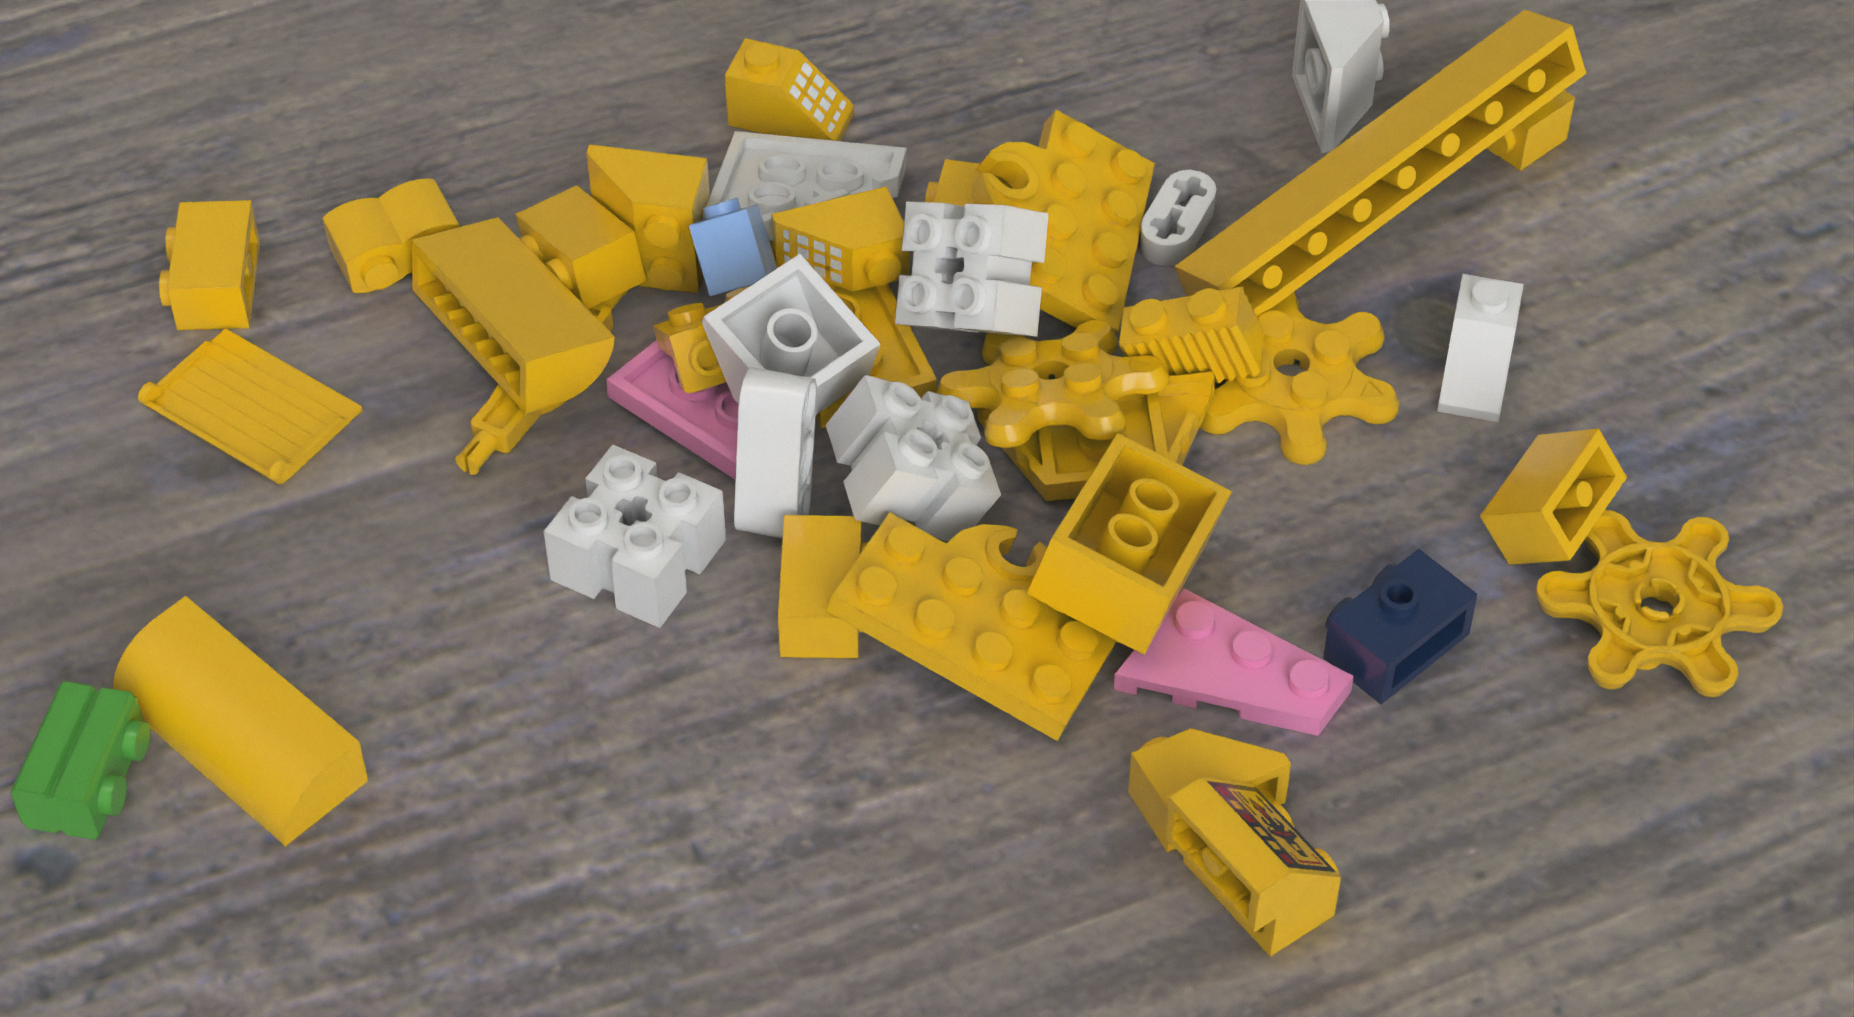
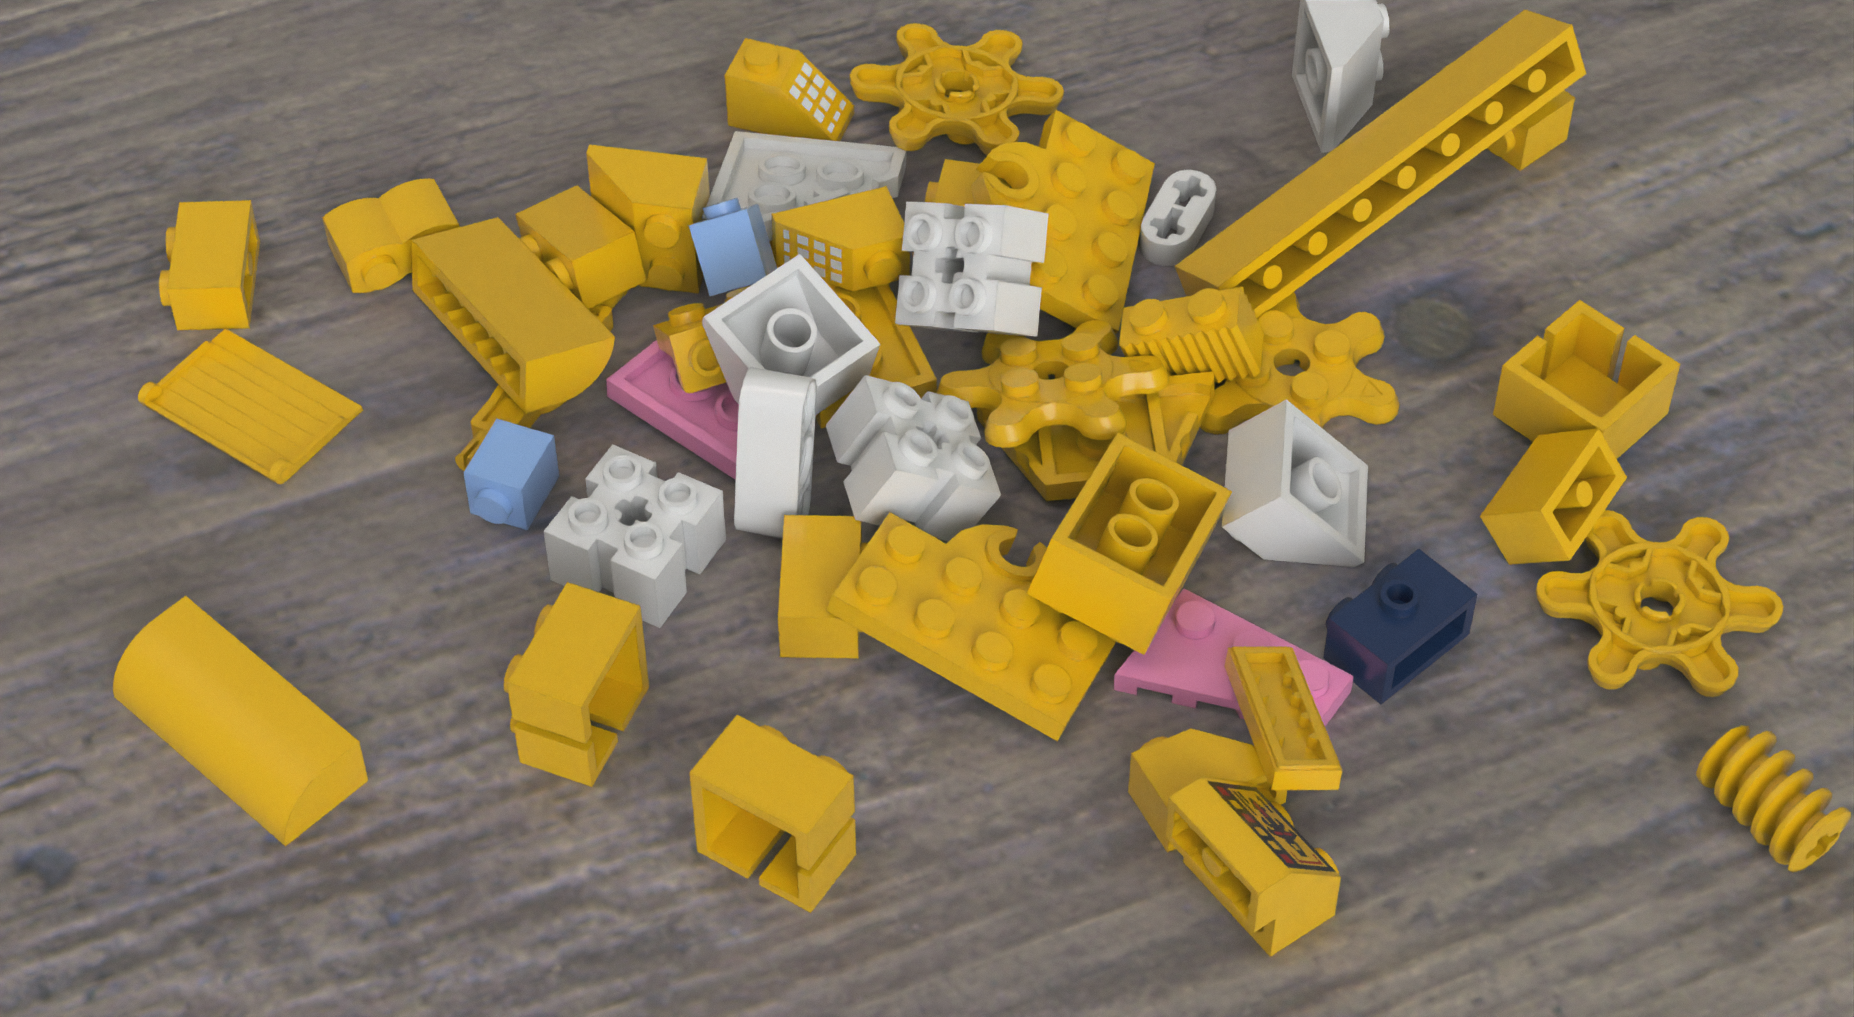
bright green brick [10,681,150,840] -> none
white slope [1437,274,1524,422] -> none
none -> light blue brick [463,419,559,530]
none -> yellow piece [503,582,649,787]
none -> yellow piece [689,715,856,913]
none -> yellow plate [850,23,1064,155]
none -> white slope [1222,399,1368,567]
none -> yellow plate [1224,646,1343,791]
none -> yellow piece [1493,300,1680,459]
none -> yellow piece [1696,725,1851,872]

